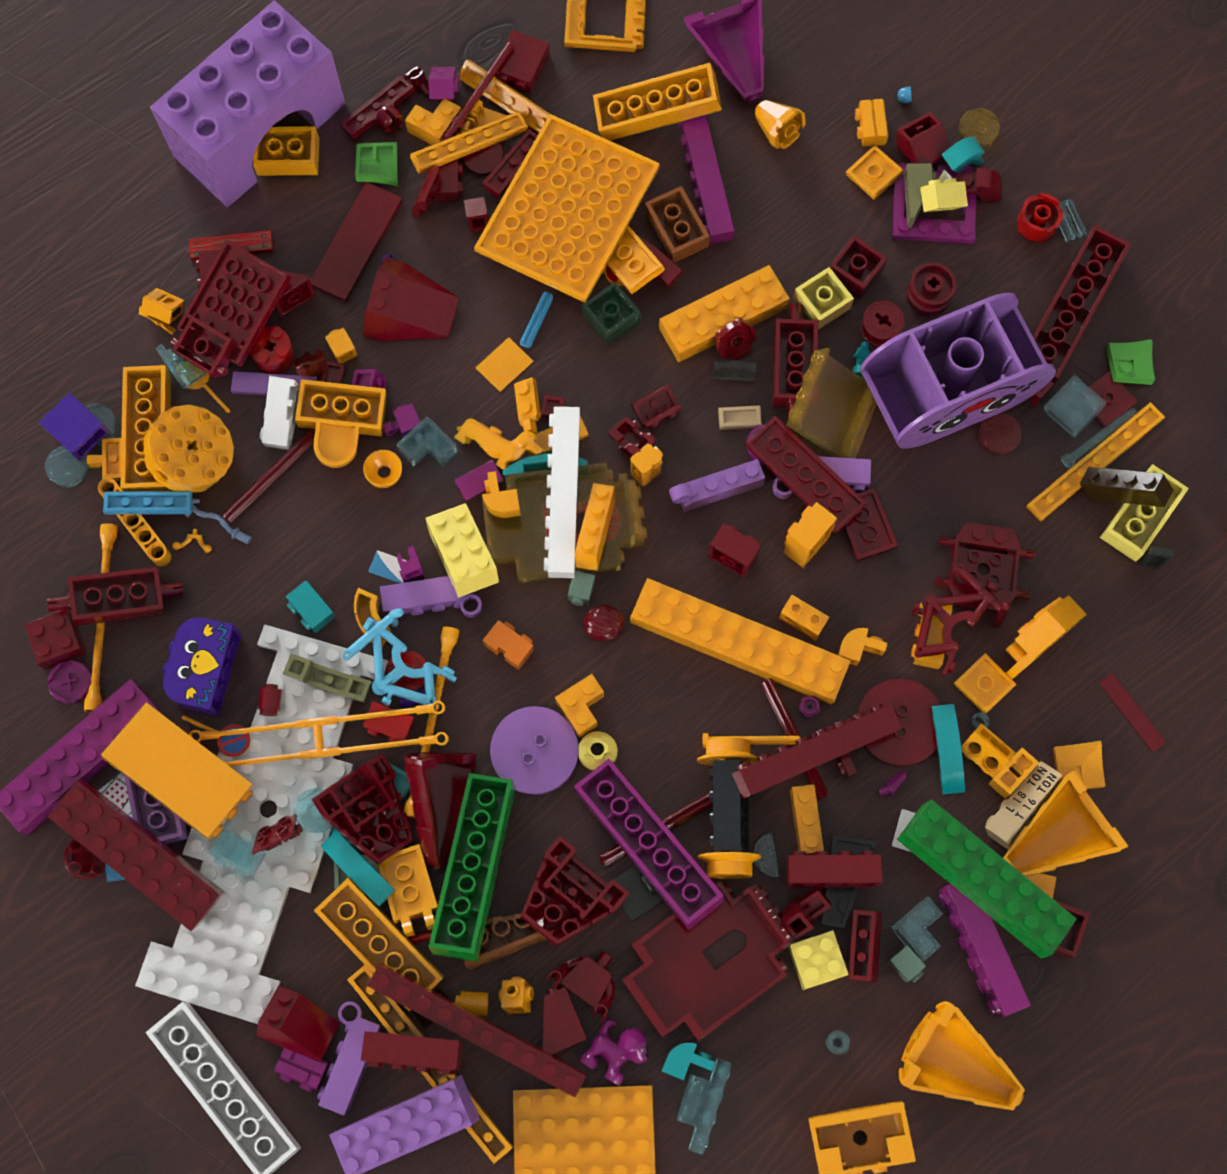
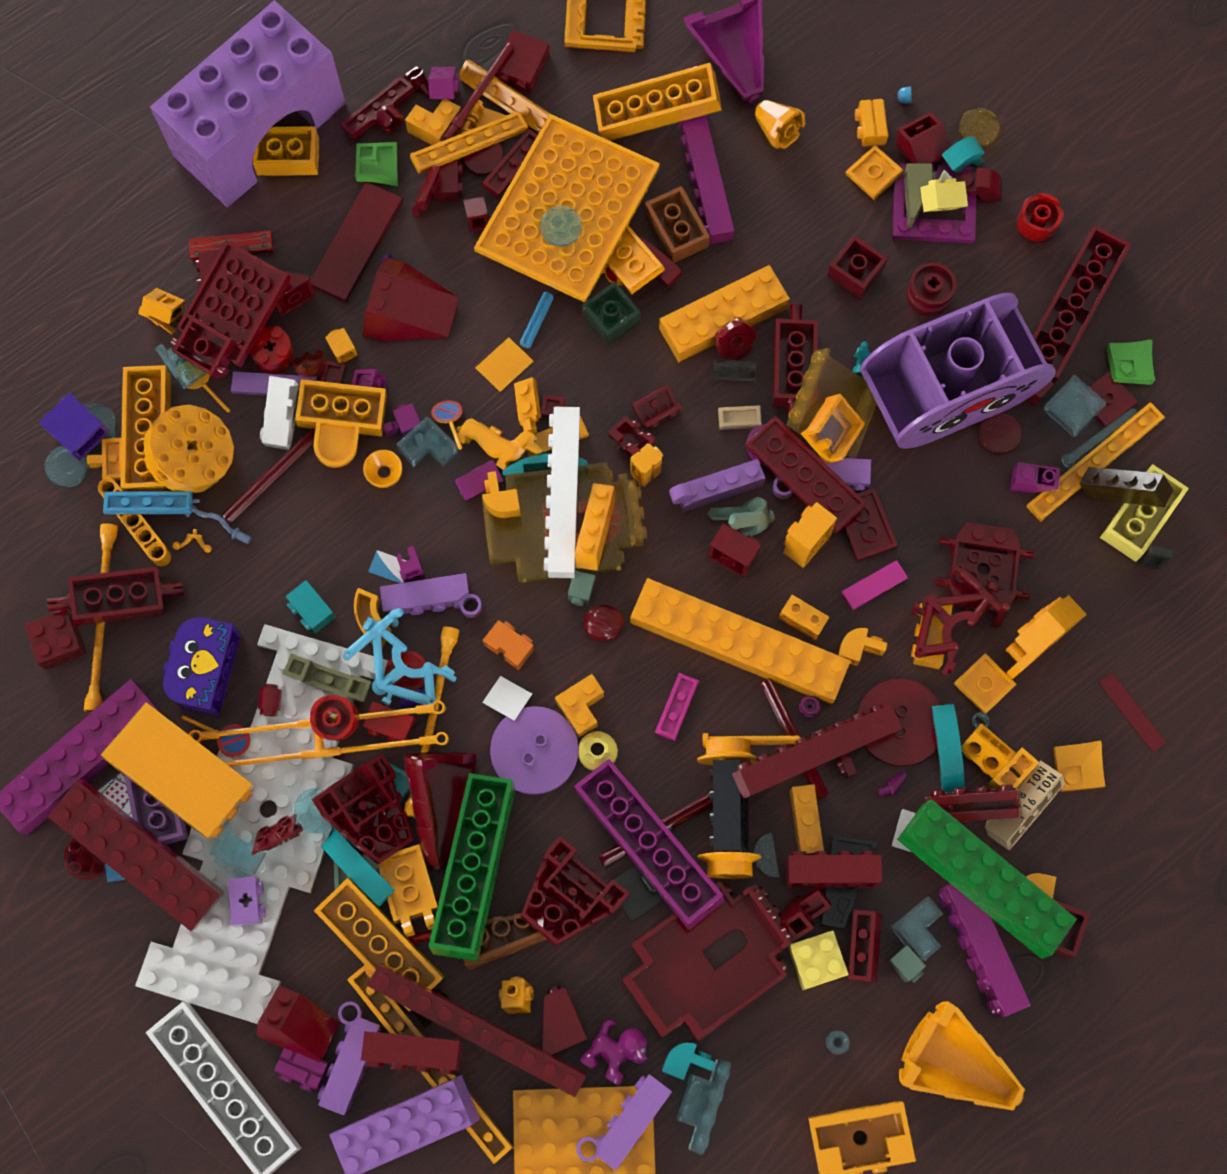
magenta tile [47,660,92,704] -> none
light yellow brick [426,503,499,598] -> none
light orange brick [455,991,489,1016] -> none
dark red torso [546,951,615,1022] -> none
light yellow brick [793,267,854,330] -> none
dark red piece [860,301,904,347] -> none
light orange cone [1003,770,1128,877] -> none
clear light blue tile [1059,198,1087,243] -> none
none -> medium lavender brick [228,876,266,927]
none -> red brick [310,695,360,741]
none -> piece [431,400,463,450]
none -> white sticker [482,676,532,721]
none -> clear light blue tile [540,206,582,247]
none -> medium lavender hinge [576,1074,672,1171]
none -> dark pink tile [655,673,699,742]
none -> sand green piece [707,497,775,537]
none -> light orange window [801,394,865,464]
none -> dark pink tile [841,560,908,611]
none -> dark red brick [926,784,1022,822]
none -> magenta slope [1010,462,1060,493]

